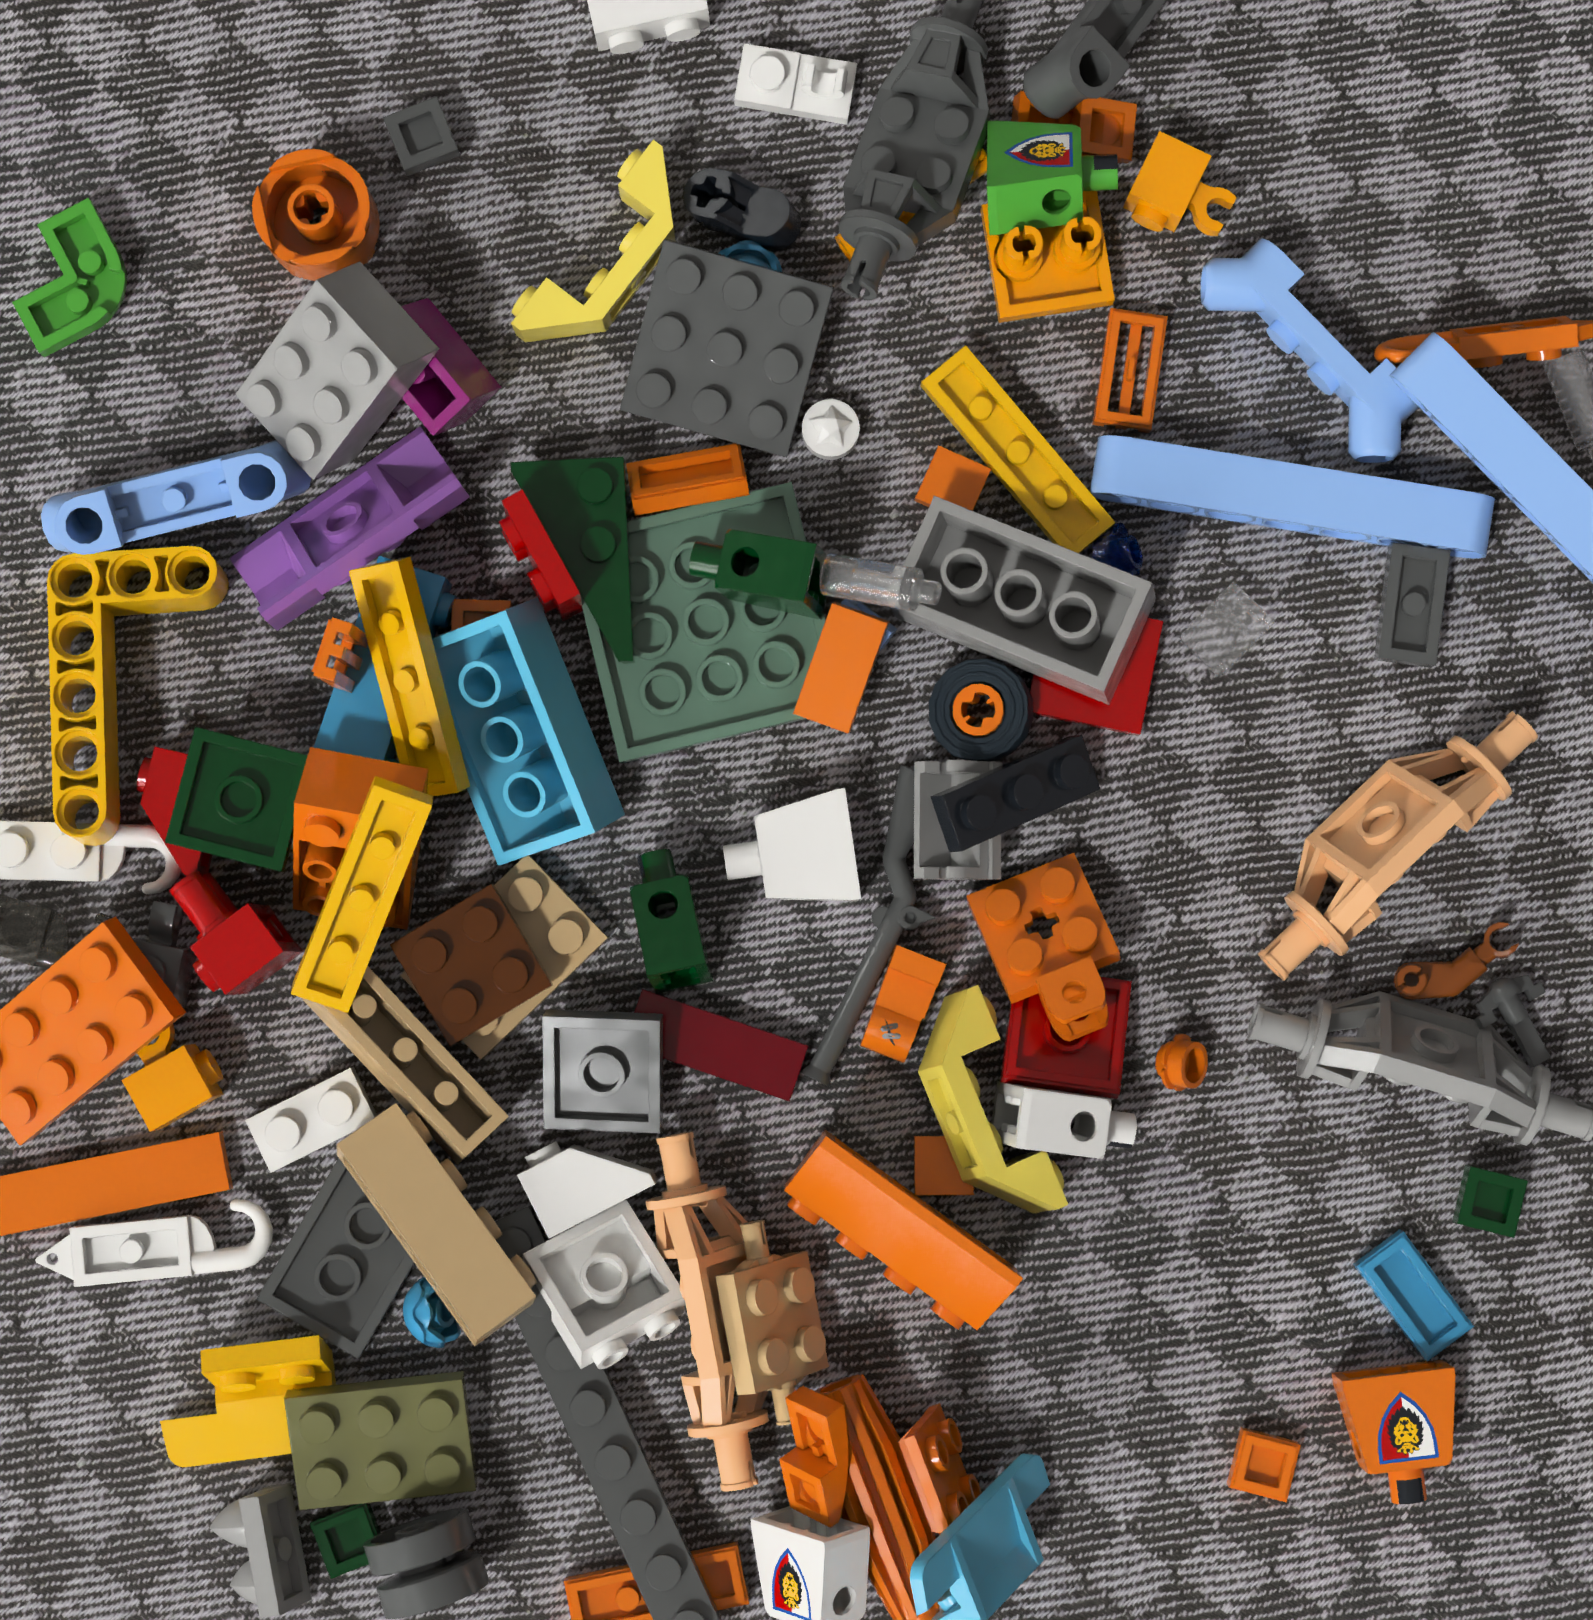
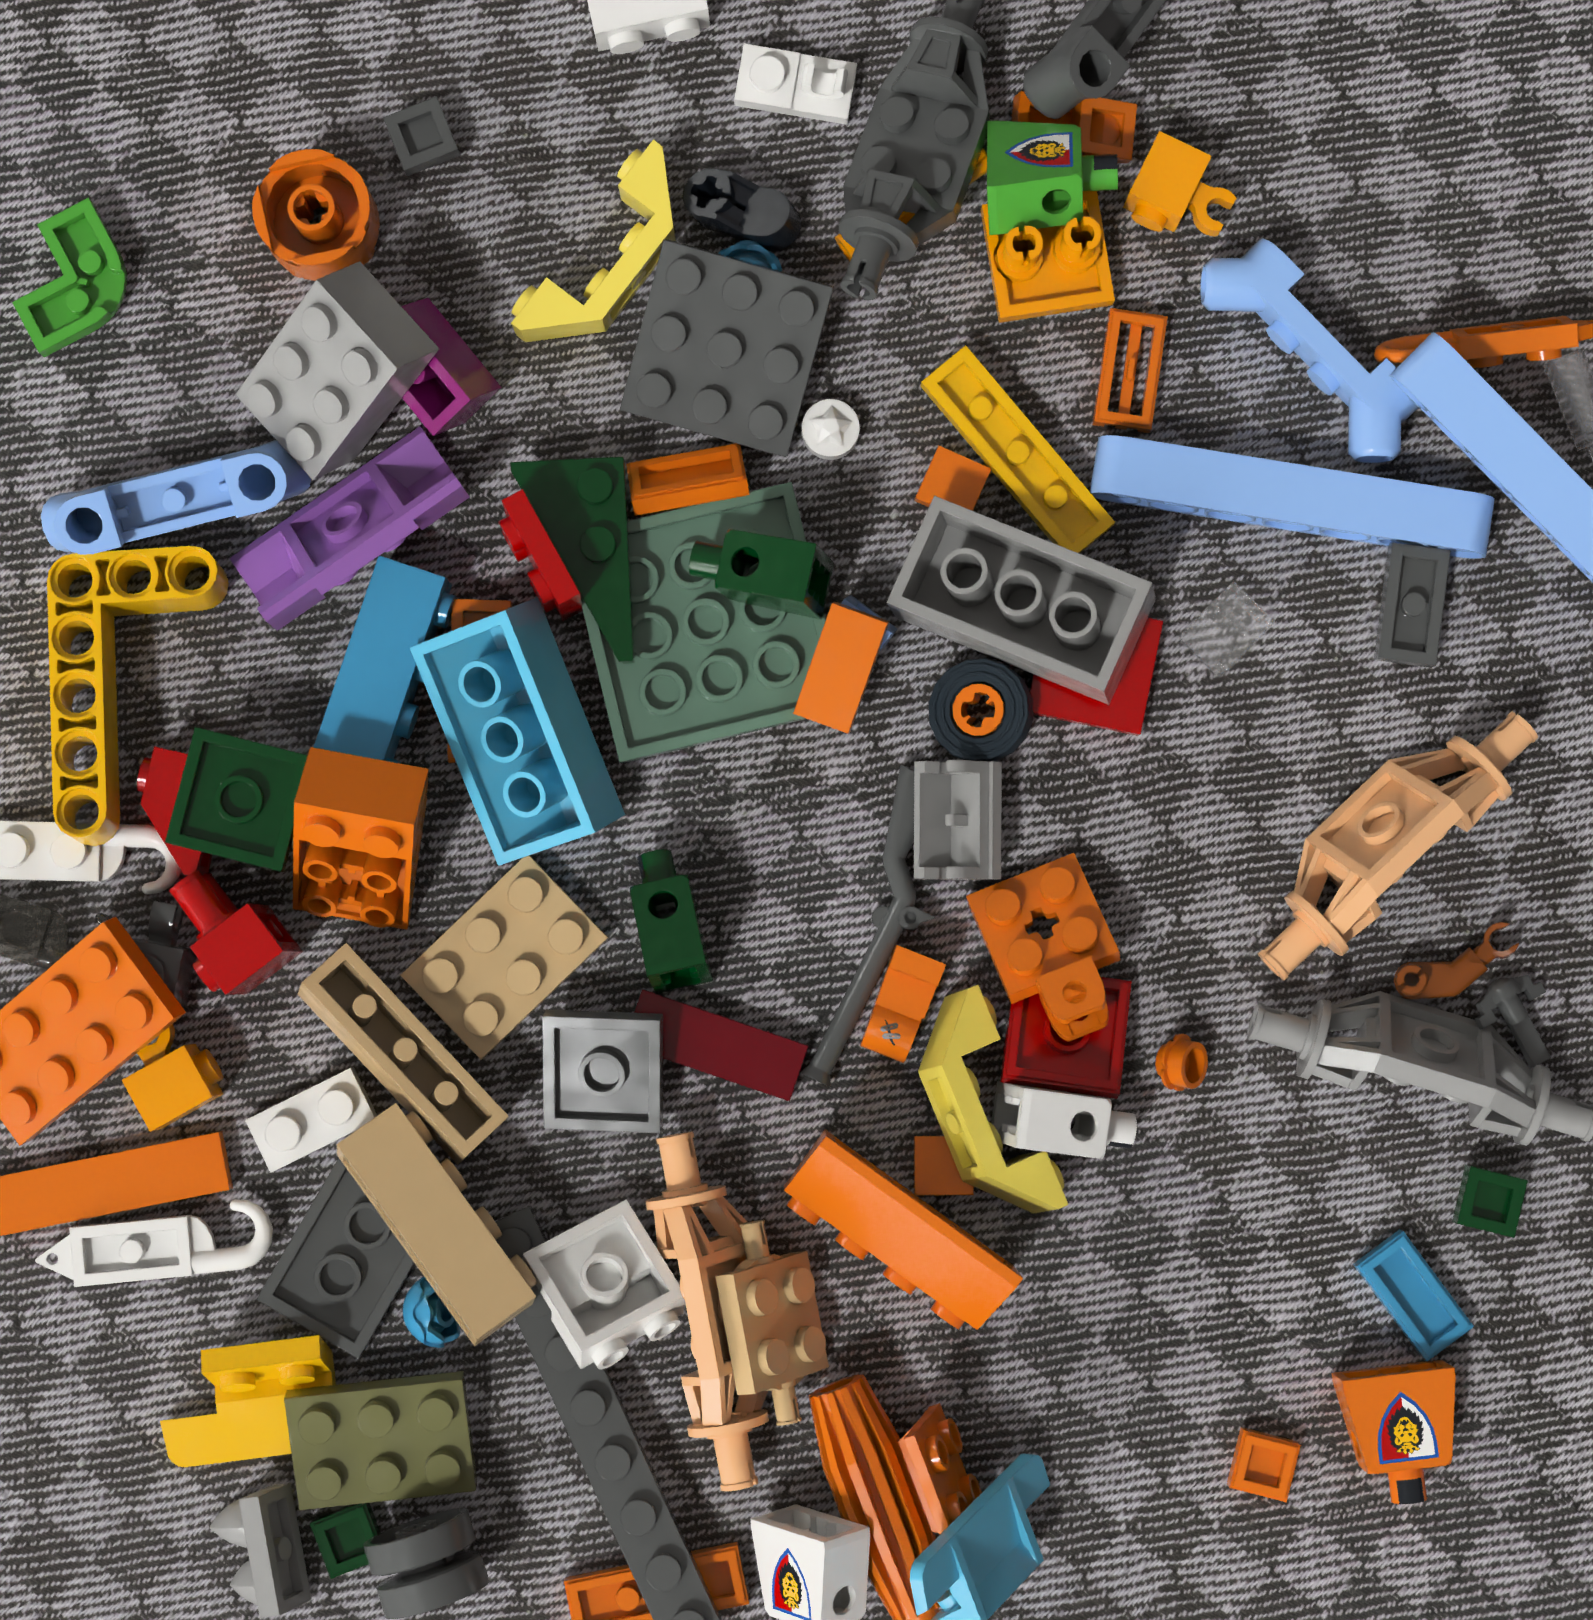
yellow plate [291,776,433,1013] -> none
orange tile [312,617,368,693] -> none
yellow plate [349,556,470,796] -> none
reddish brown plate [390,884,553,1046] -> none
white slope [517,1141,658,1239] -> none
white torso [723,788,861,901] -> none
orange slope [779,1386,848,1528] -> none
clear cylinder [820,553,942,611] -> none
black plate [930,735,1100,852] -> none
clear blue plate [1093,522,1143,576] -> none

